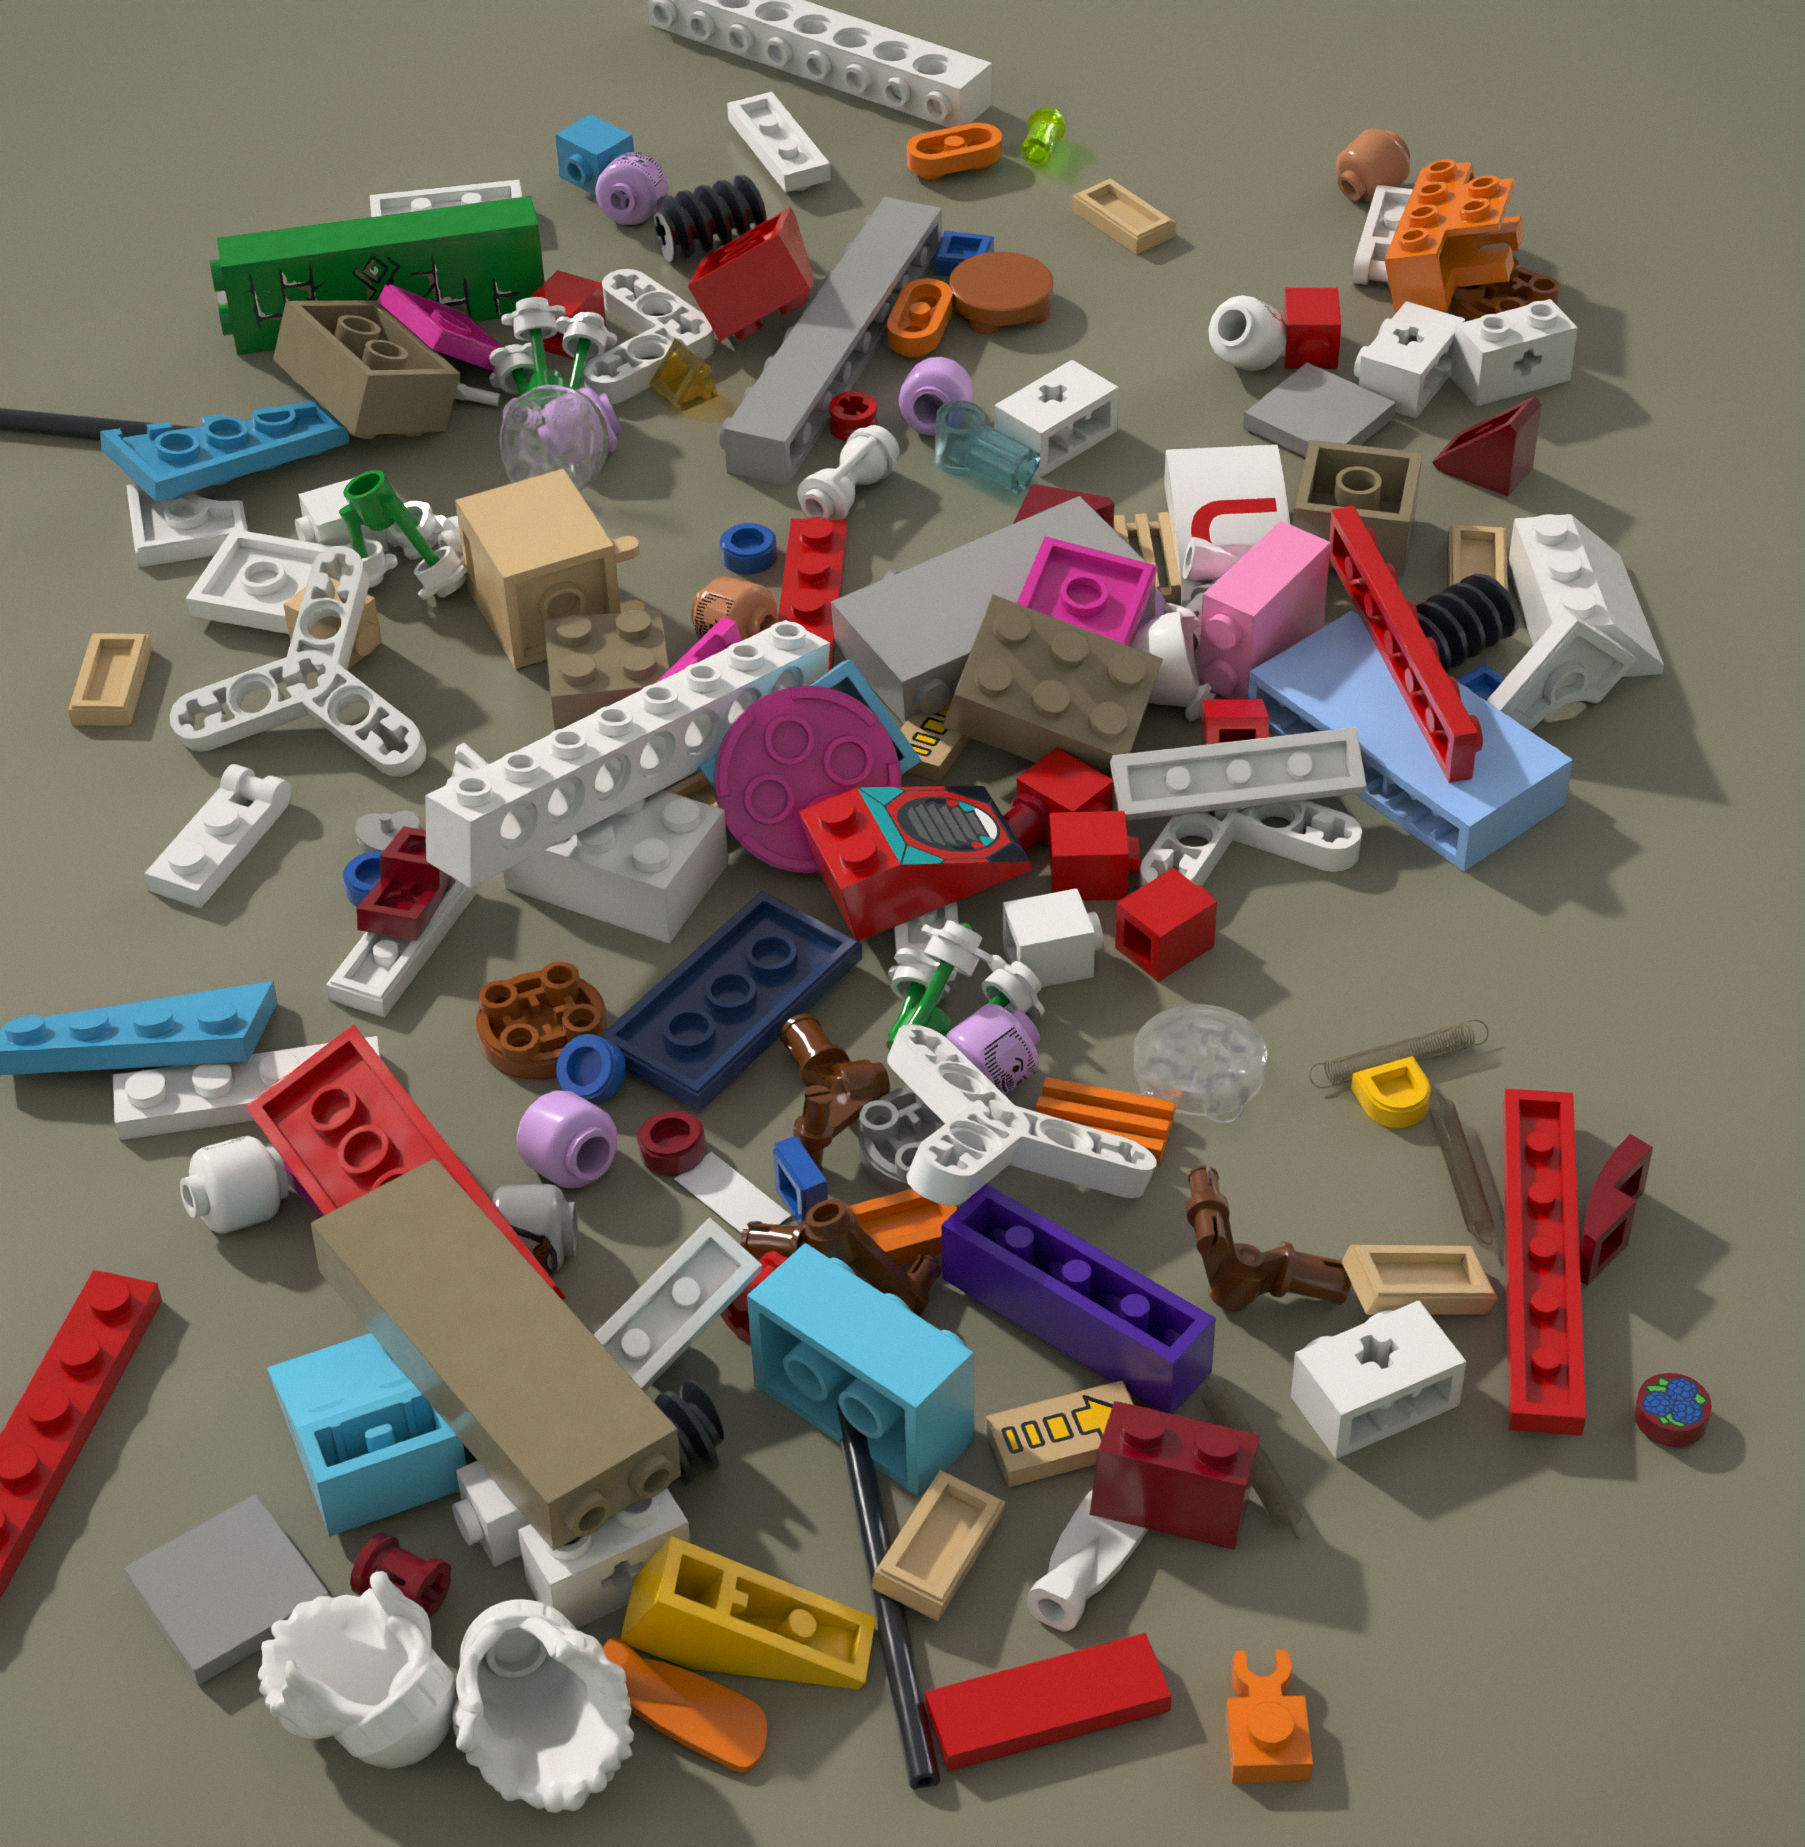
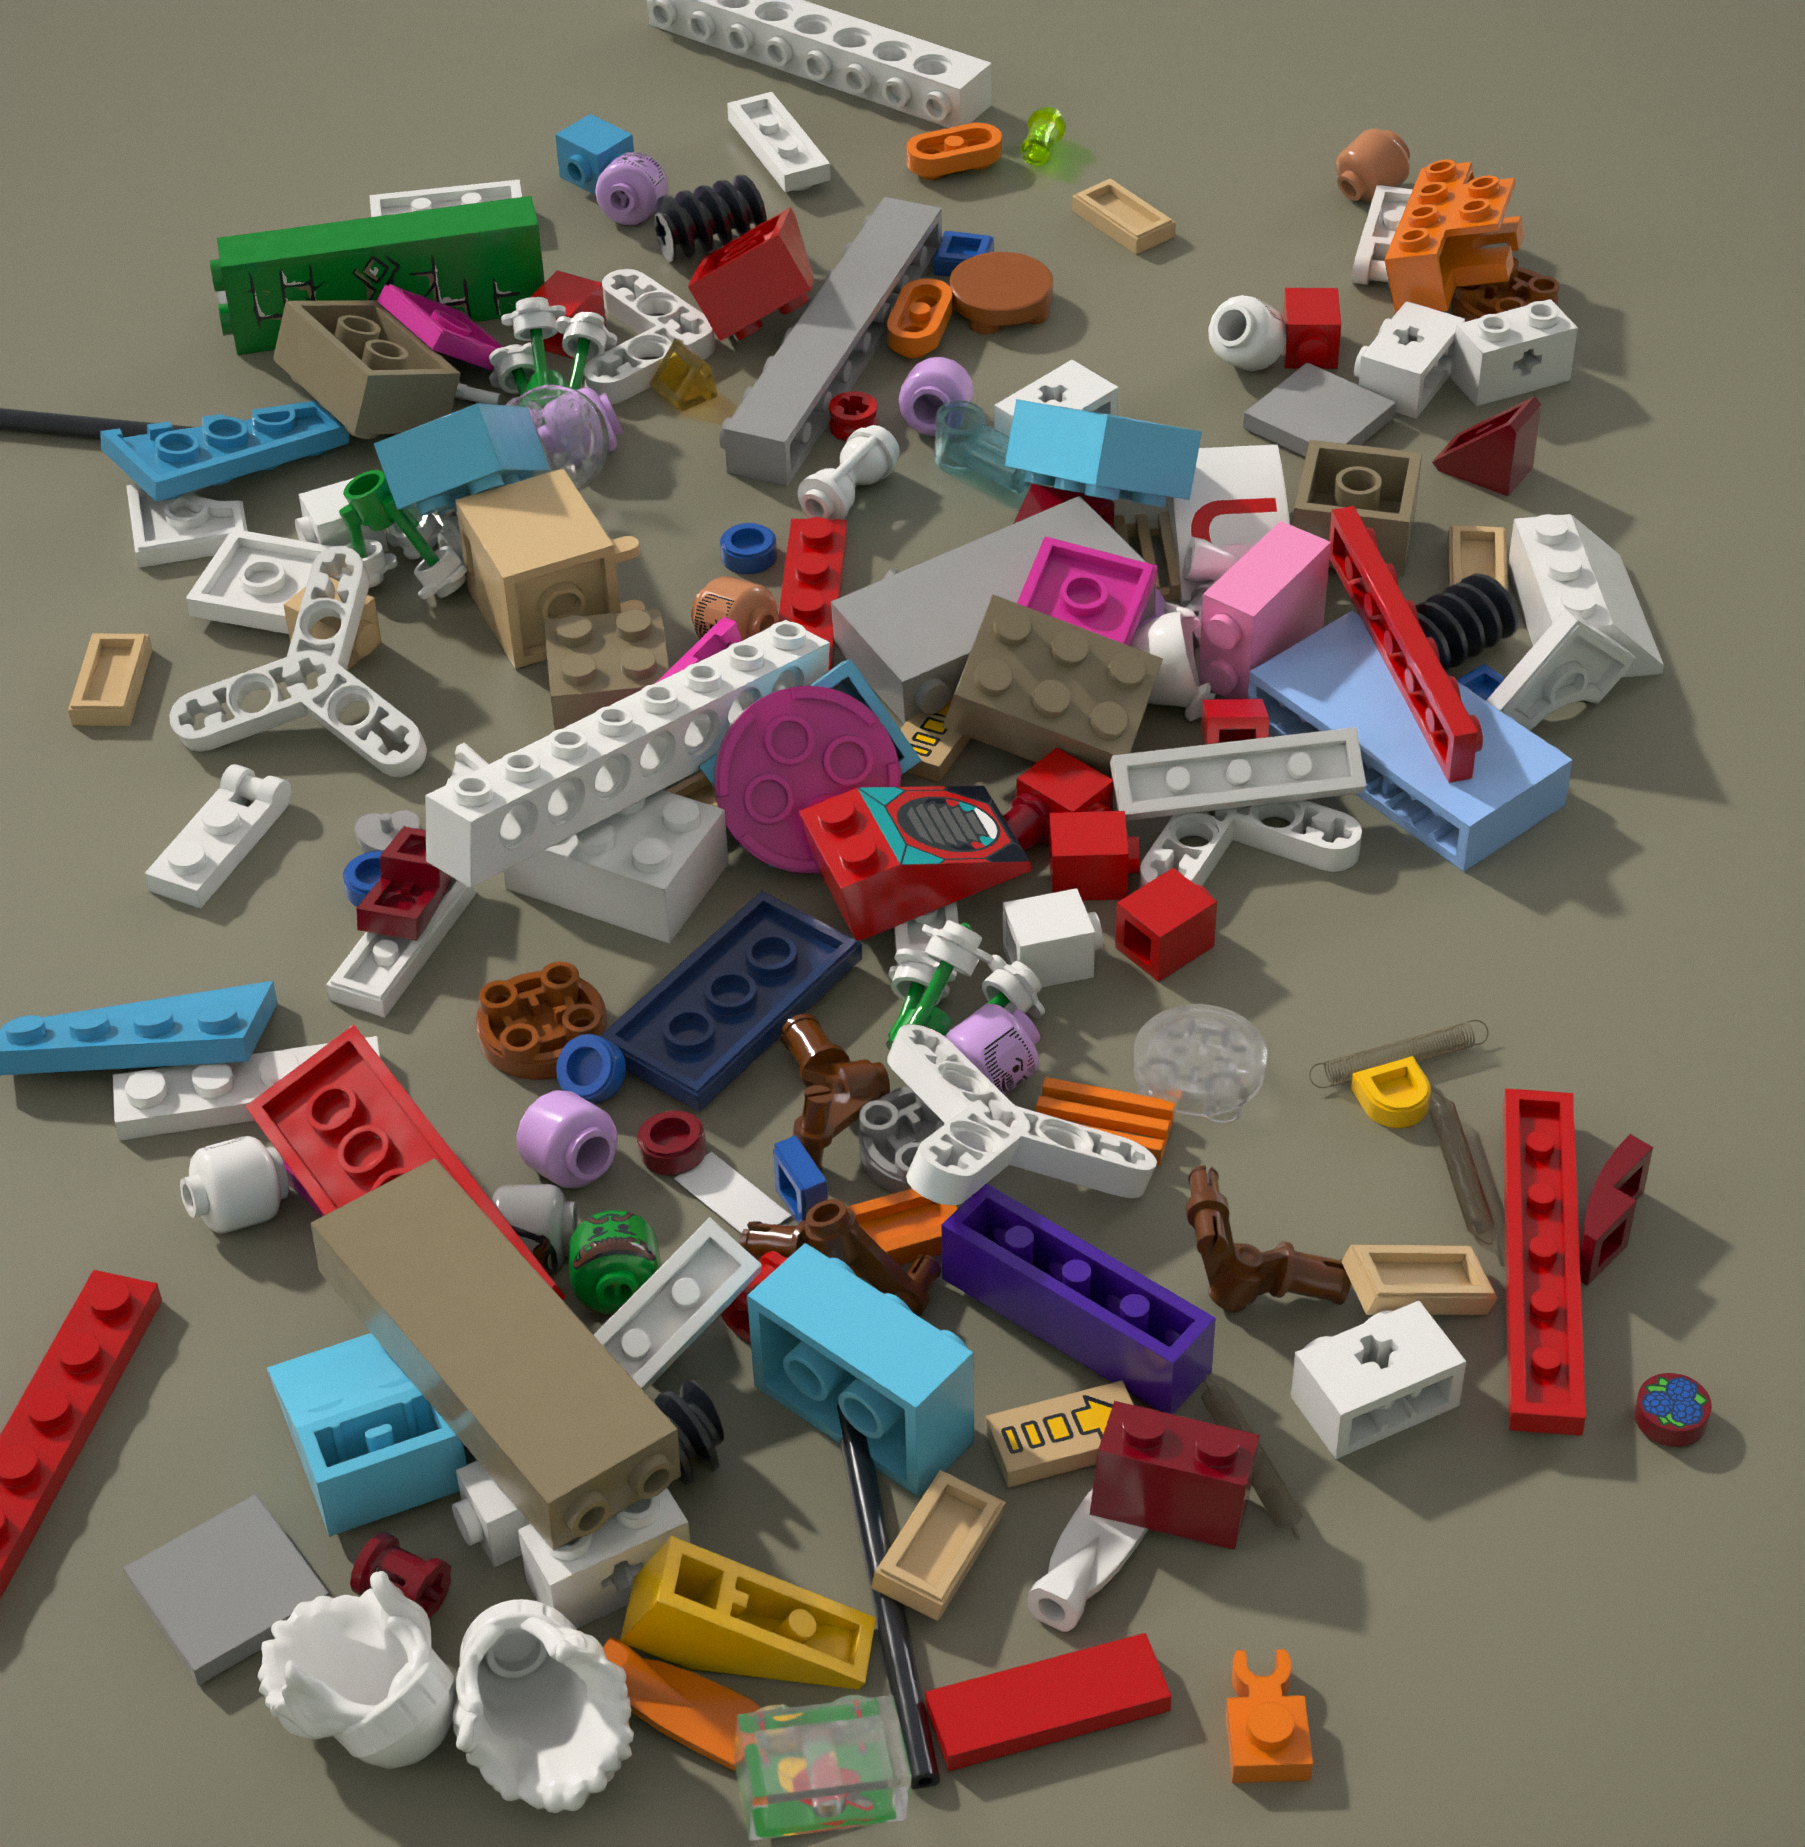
none -> medium azure brick [374,403,550,516]
none -> green head [568,1210,661,1314]
none -> clear brick [734,1695,912,1841]
none -> medium azure brick [1005,399,1202,507]

